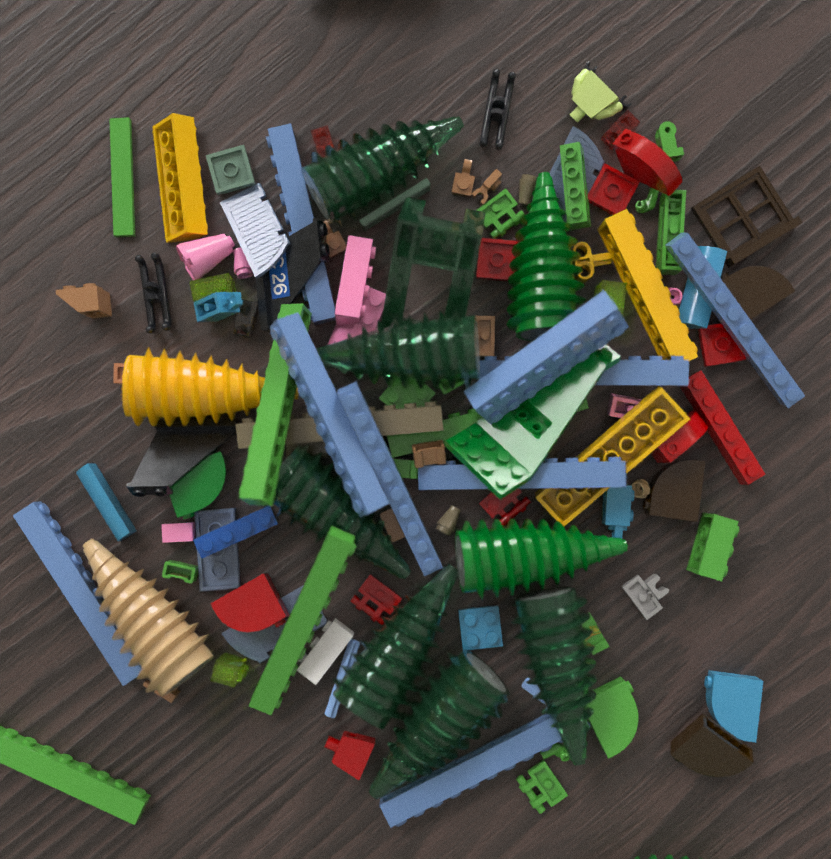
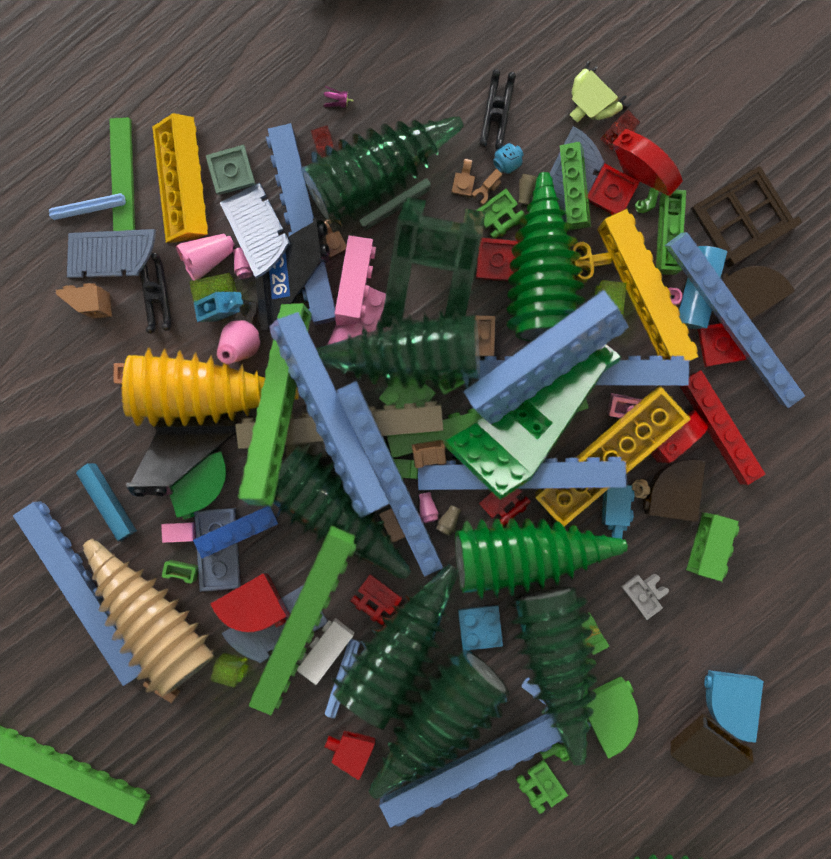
bright green leg [655,122,684,162] -> none
none -> light blue axle [49,193,126,220]
none -> sand blue piece [67,229,156,278]
none -> bright pink cone [217,320,260,364]
none -> flat silver piece [323,86,353,108]
none -> bright pink cone [419,492,439,523]
none -> dark azure head [493,143,524,174]

